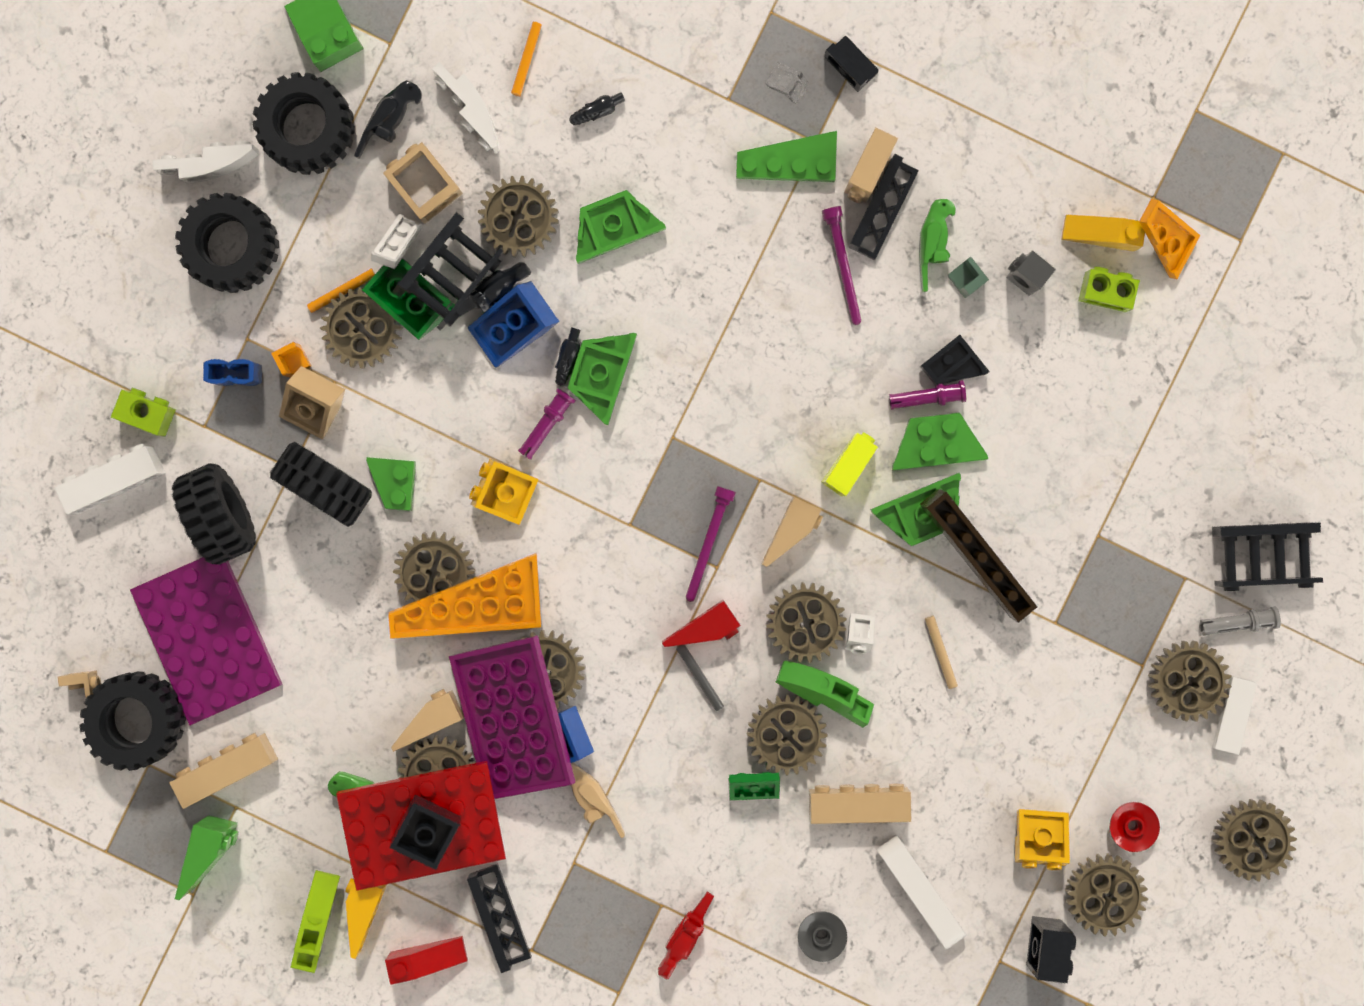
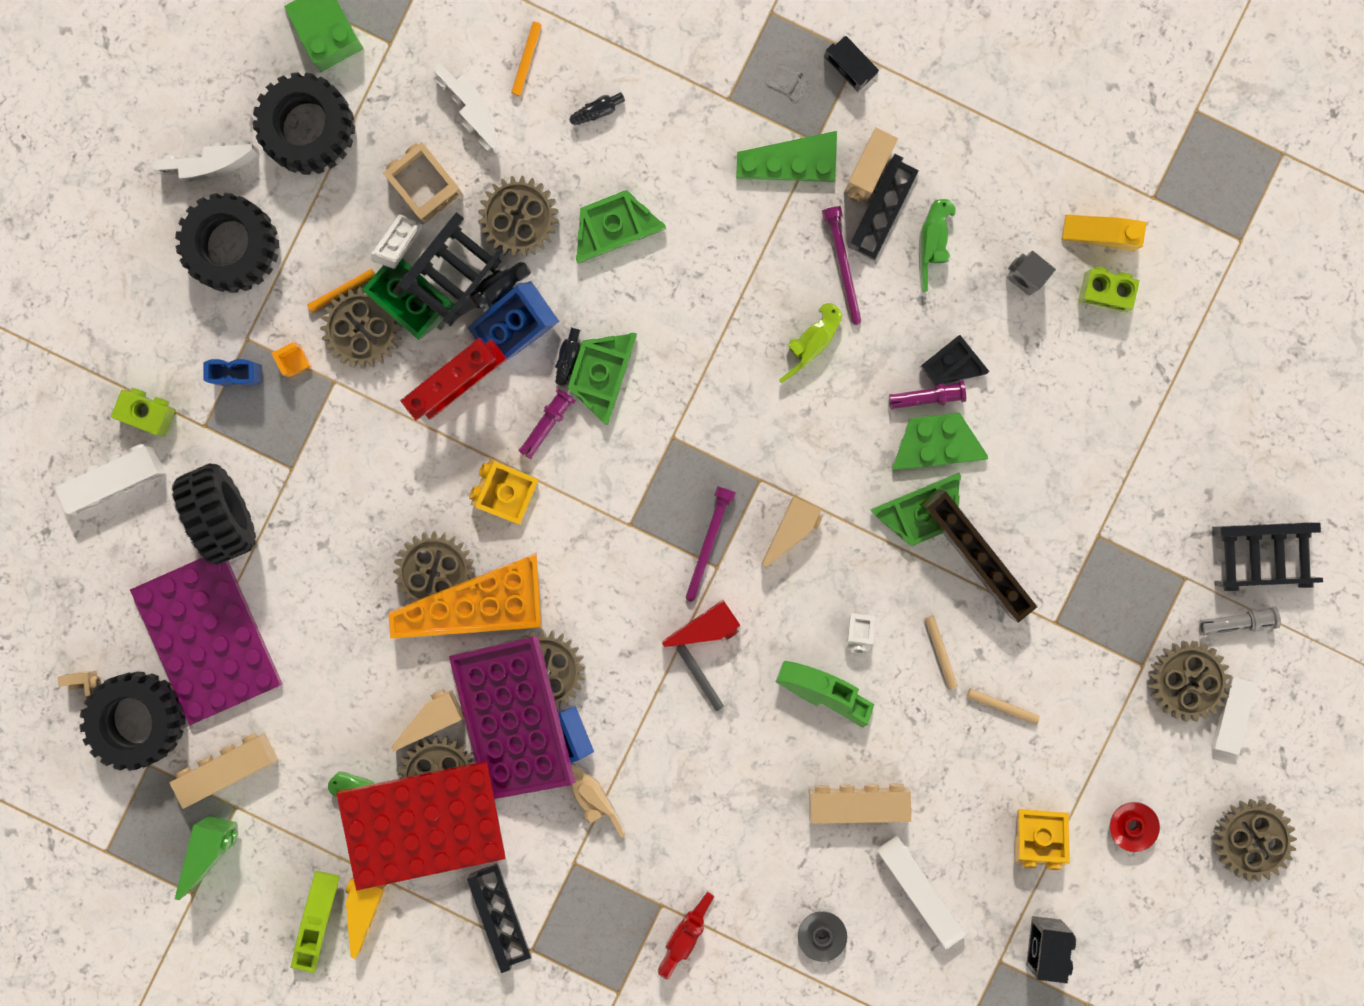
black tyre [270,442,372,527] -> none
tan slope [279,366,345,440] -> none
black animal [354,80,422,159] -> none
bright green wing [366,457,416,511] -> none
red slope [385,936,468,985] -> none
black brick [390,794,460,870] -> none
green bracket [728,772,780,801] -> none
dark tan gear [747,694,828,776] -> none
dark tan gear [766,582,847,663] -> none
neon yellow slope [821,432,878,496] -> none
sand green panel [948,257,989,298] -> none
dark tan gear [1065,853,1148,937] -> none
light orange wing [1139,199,1200,279] -> none
none -> red fence [400,338,508,421]
none -> lime animal [779,303,843,383]
none -> tan bar [967,688,1040,725]

